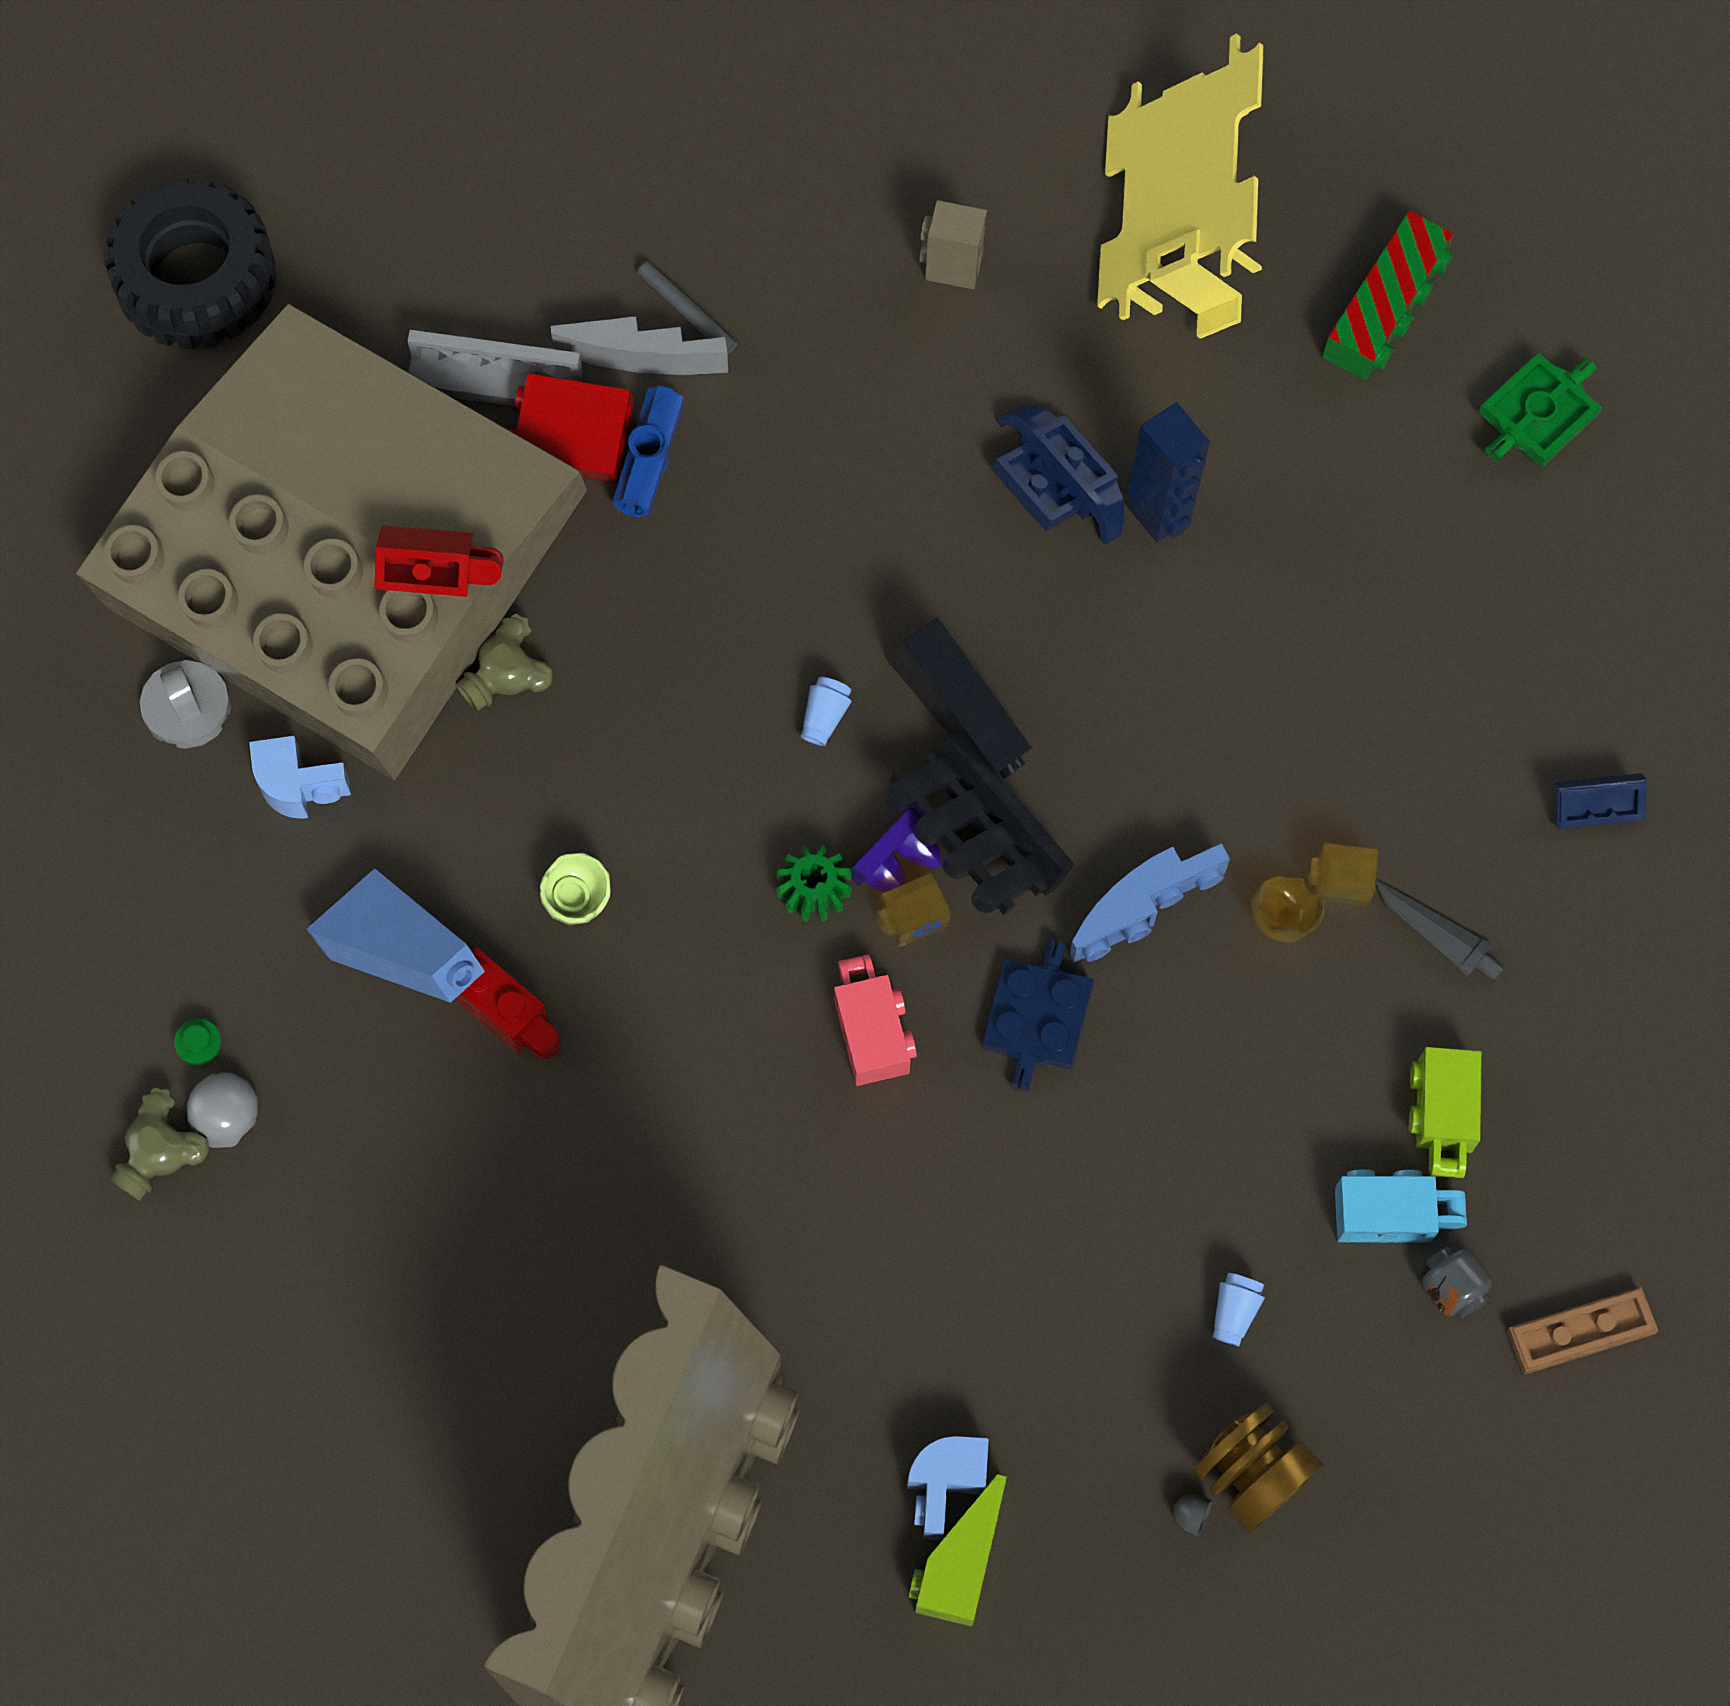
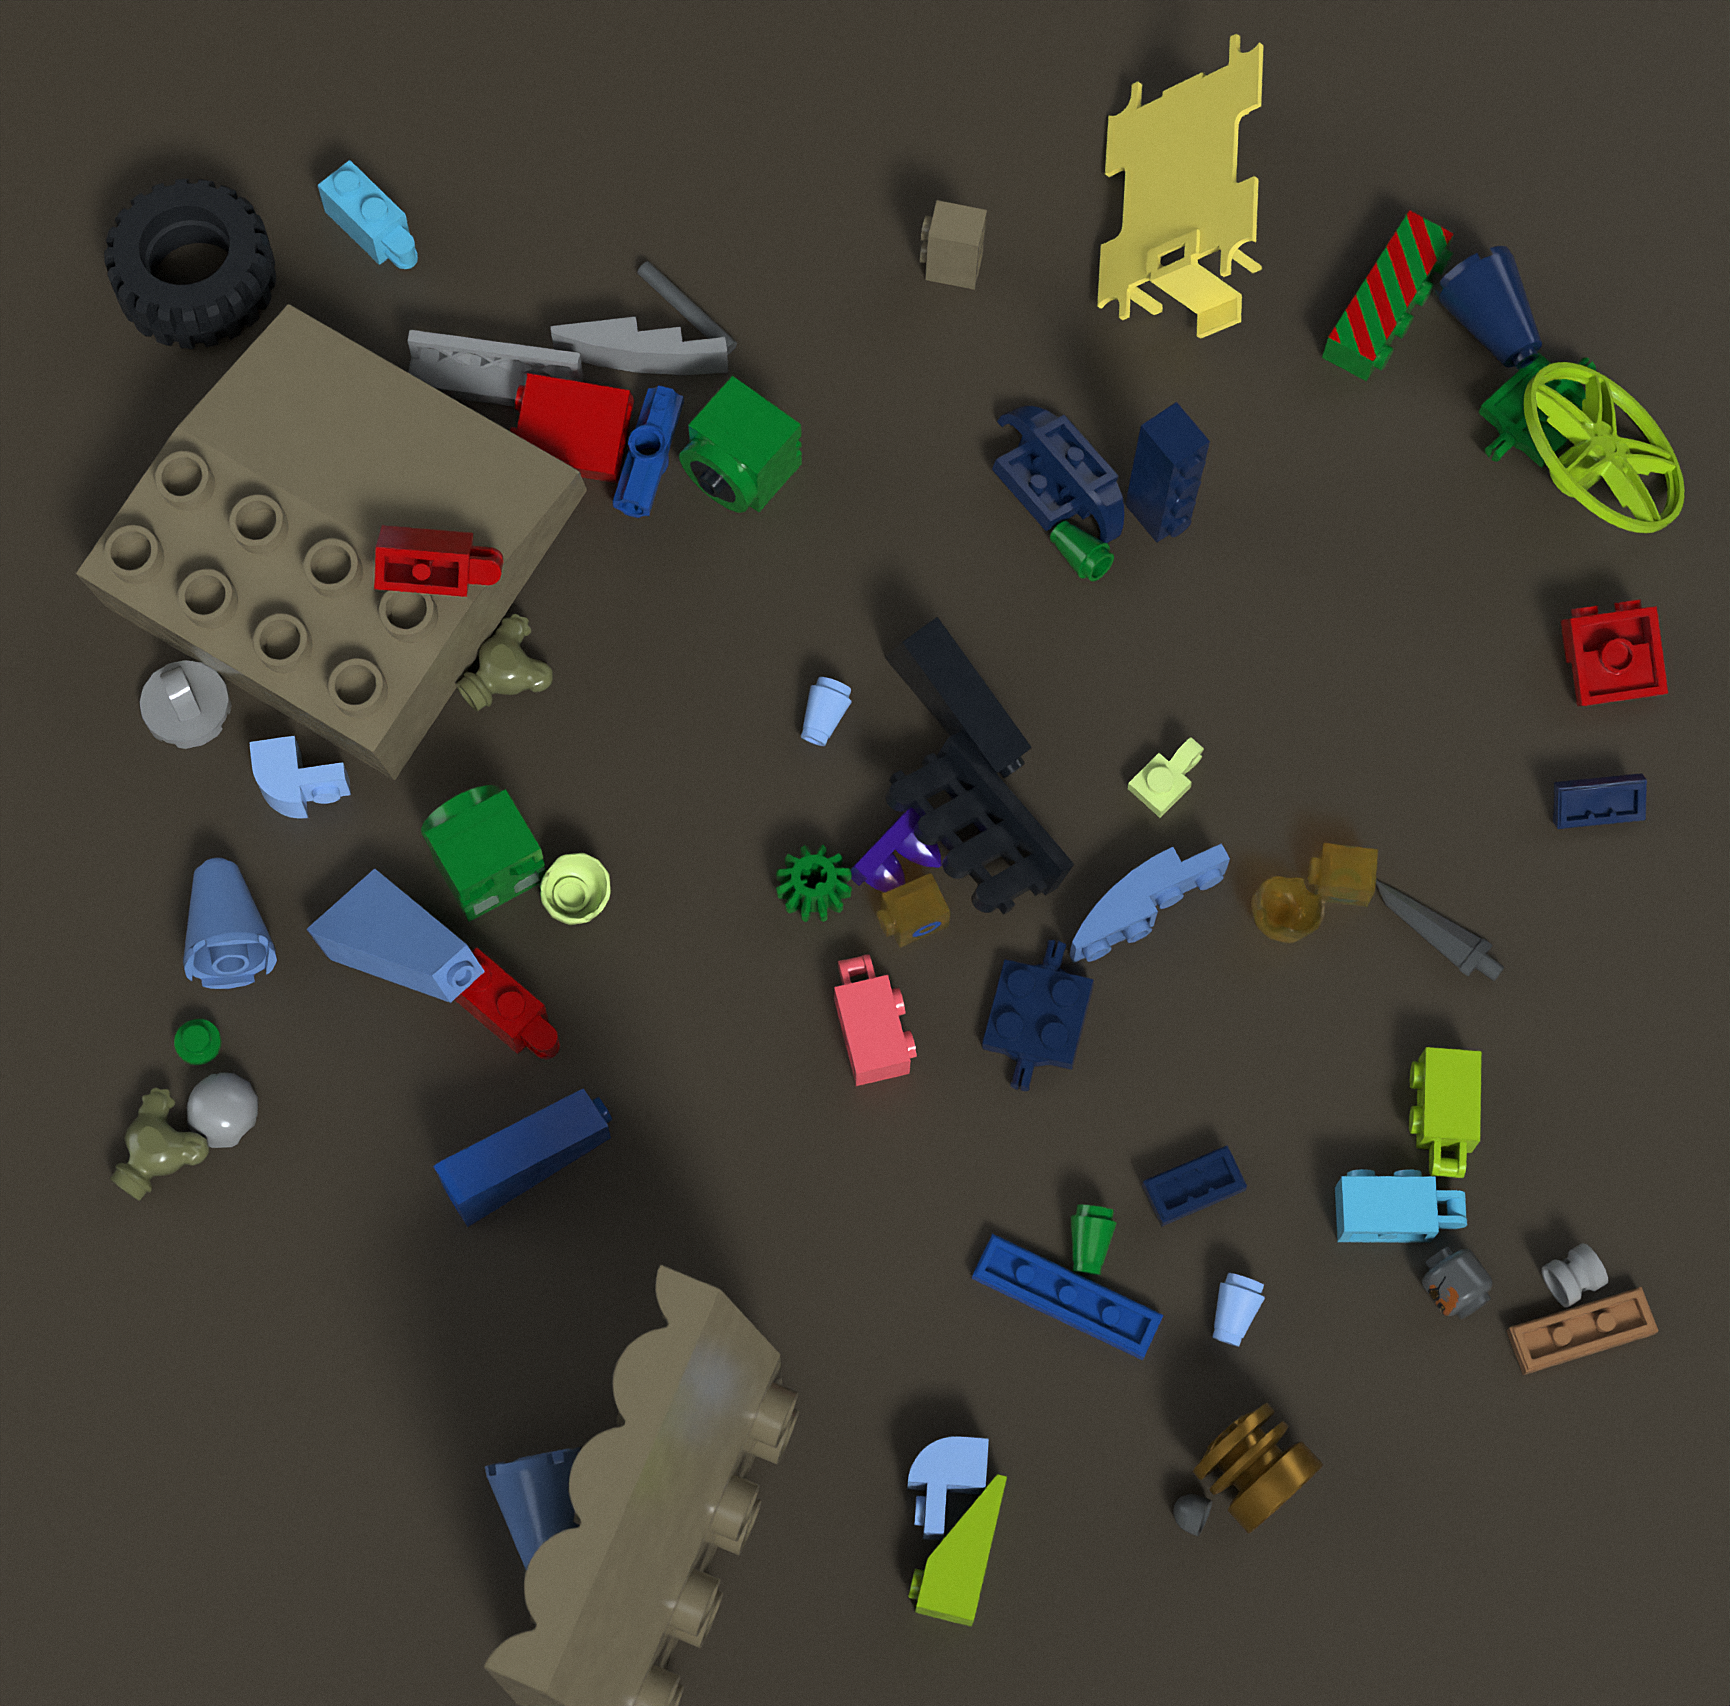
none -> medium blue cone [183,858,277,989]
none -> medium azure brick [318,160,418,269]
none -> green piece [421,785,546,922]
none -> blue slope [434,1088,613,1227]
none -> medium blue cone [485,1447,581,1571]
none -> green piece [679,376,802,513]
none -> blue tile [972,1234,1164,1361]
none -> green cone [1050,521,1114,581]
none -> green cone [1071,1204,1117,1275]
none -> yellowish green plate [1127,737,1204,818]
none -> dark blue plate [1142,1145,1248,1227]
none -> dark blue cone [1435,246,1542,369]
none -> lime wheel [1524,362,1685,533]
none -> light grey wheel [1541,1243,1608,1307]
none -> red plate [1561,599,1668,707]

